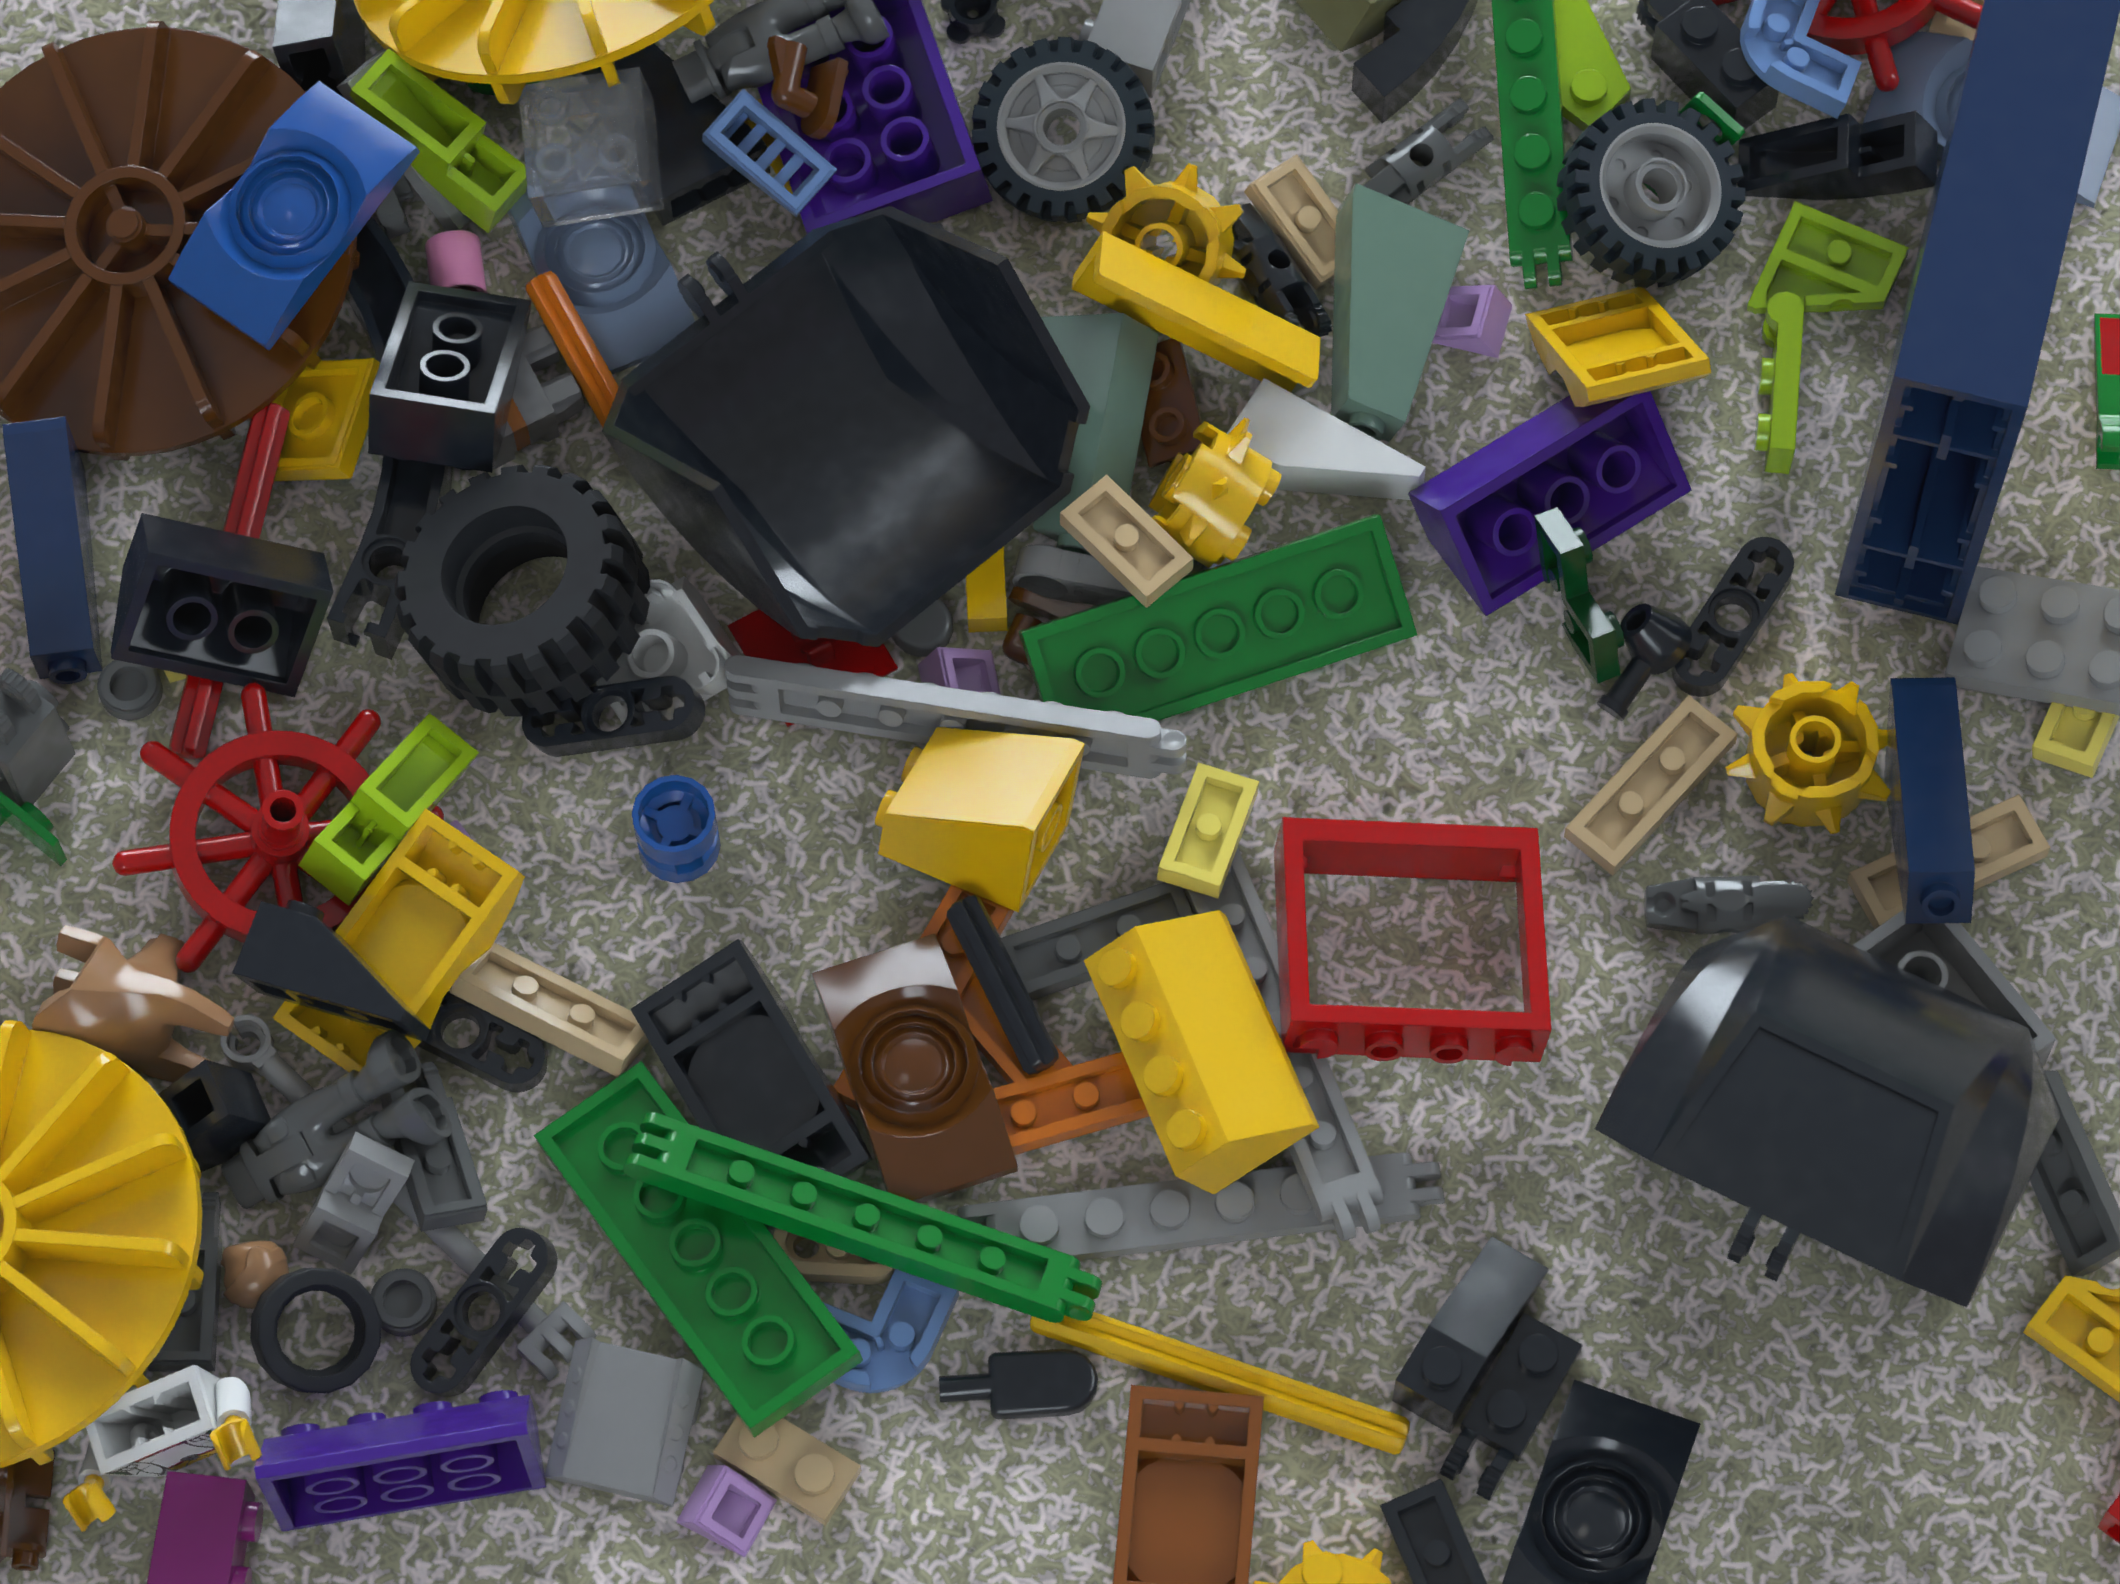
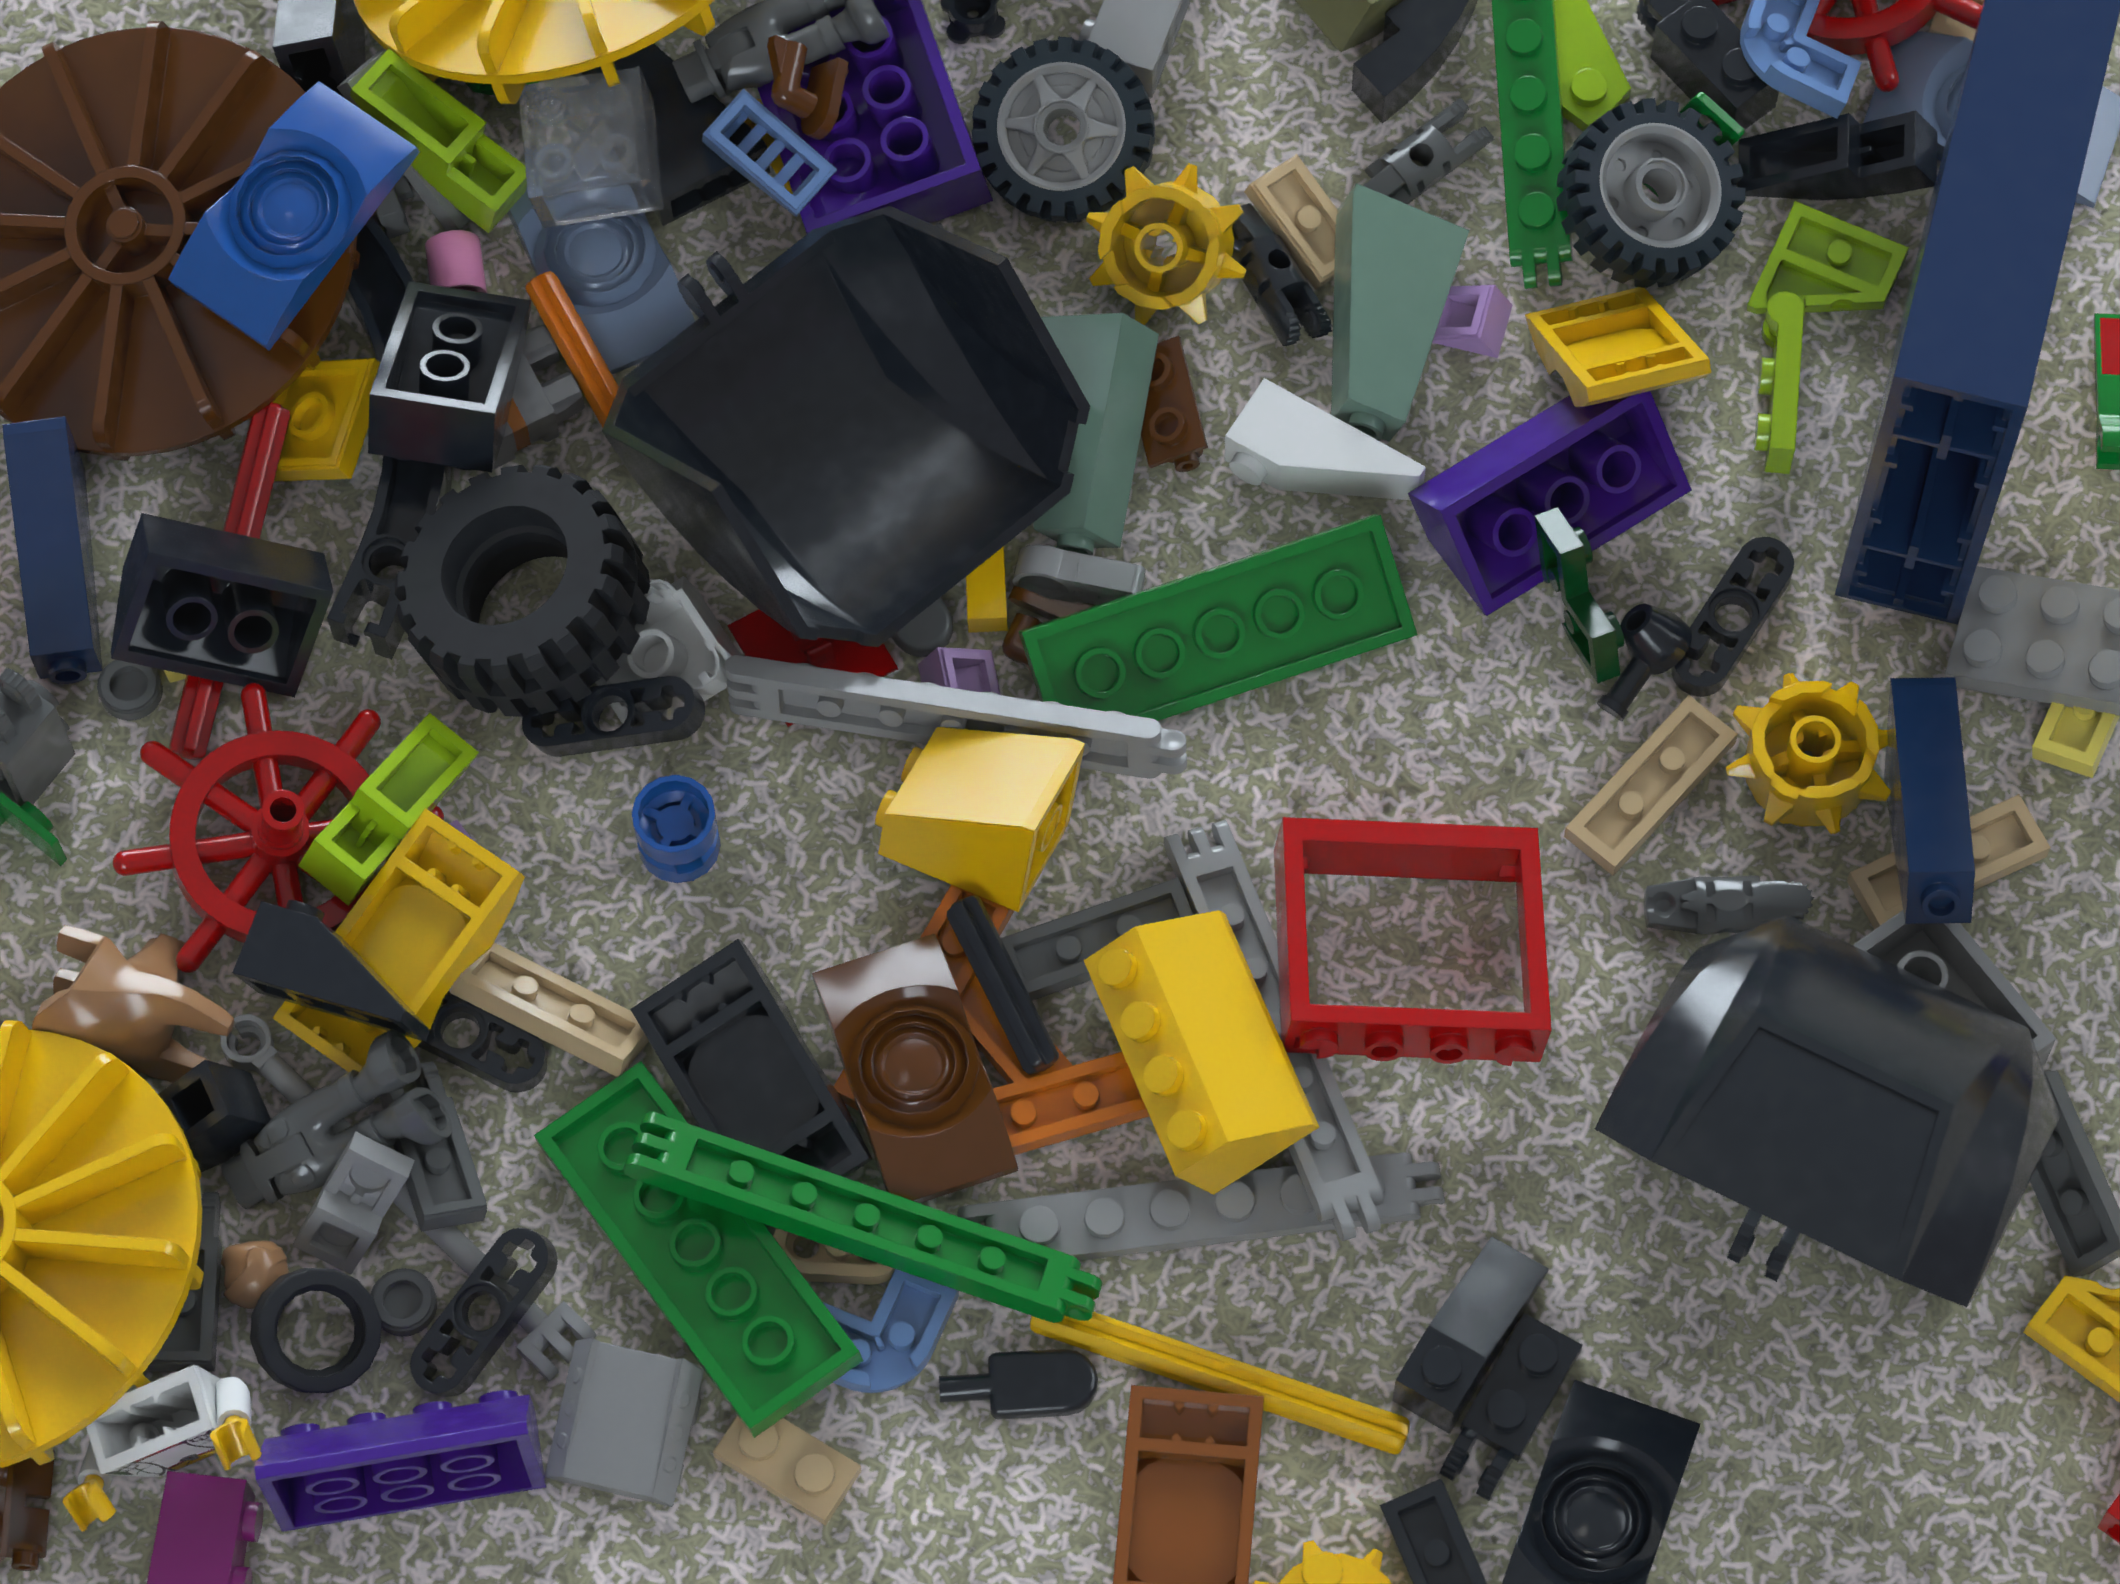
lavender slope [676,1465,777,1557] -> none
tan plate [1060,474,1194,608] -> none
yellow panel [1072,231,1321,392] -> none
yellow brick [1148,417,1282,568] -> none
light yellow plate [1157,762,1259,899] -> none

